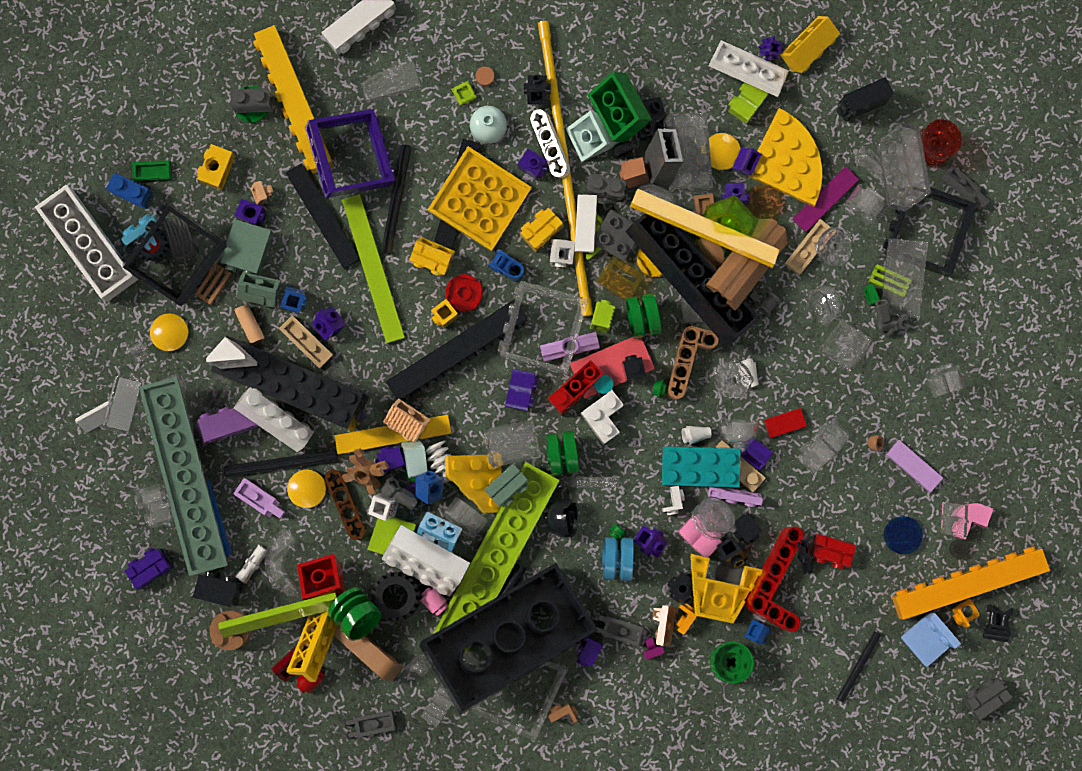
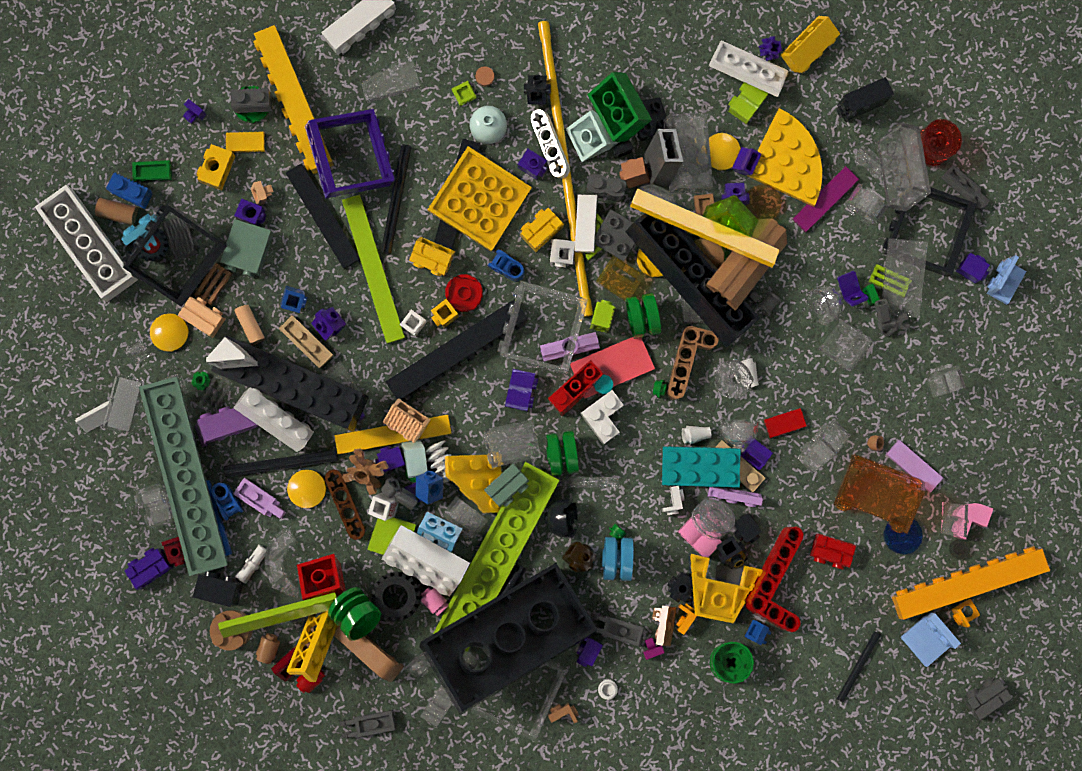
sand green brick [237,272,280,308] -> none
black brick [621,355,646,382] -> none
dark purple brick [633,525,668,558] -> none
tan plate [785,219,835,275] -> none
black axle [797,539,813,574] -> none
clear plate [815,227,853,266] -> none
black piece [983,604,1013,642] -> none
none -> medium nougat brick [95,198,139,226]
none -> dark red brick [161,537,186,567]
none -> light nougat brick [178,297,226,338]
none -> dark purple tile [183,99,207,124]
none -> green plate [191,372,210,390]
none -> blue piece [211,483,244,521]
none -> yellow tile [226,132,265,152]
none -> medium nougat brick [256,633,280,664]
none -> white brick [400,310,427,337]
none -> dark brown brick [562,542,597,573]
none -> white plate [598,680,618,700]
none -> clear orange windscreen [833,454,925,534]
none -> dark purple bracket [837,271,869,306]
none -> dark purple brick [956,253,990,283]
none -> light blue bracket [987,255,1027,305]

